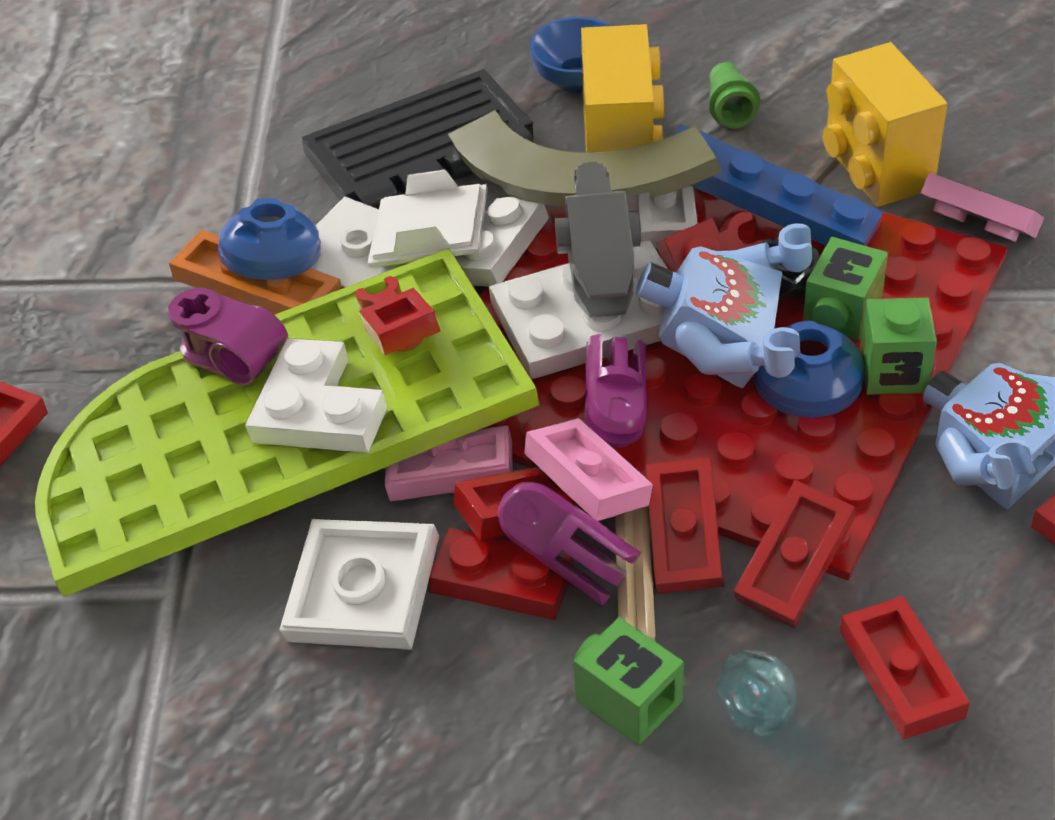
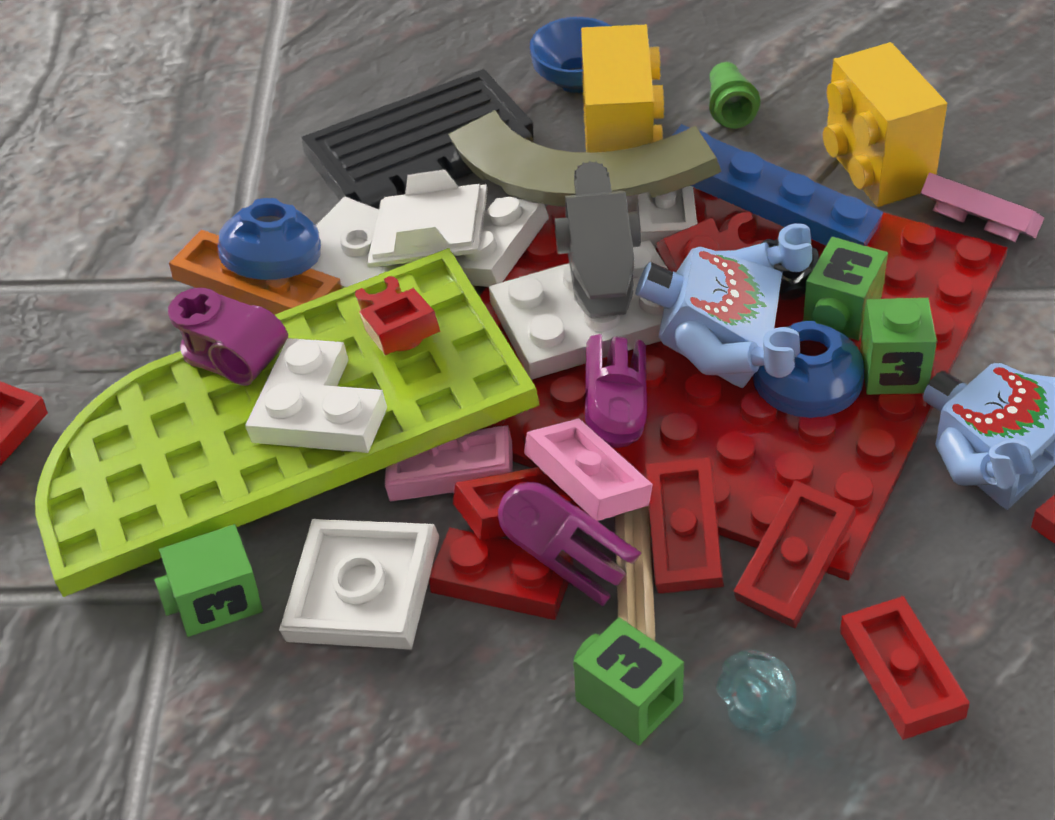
none -> bright green brick [154,524,263,637]

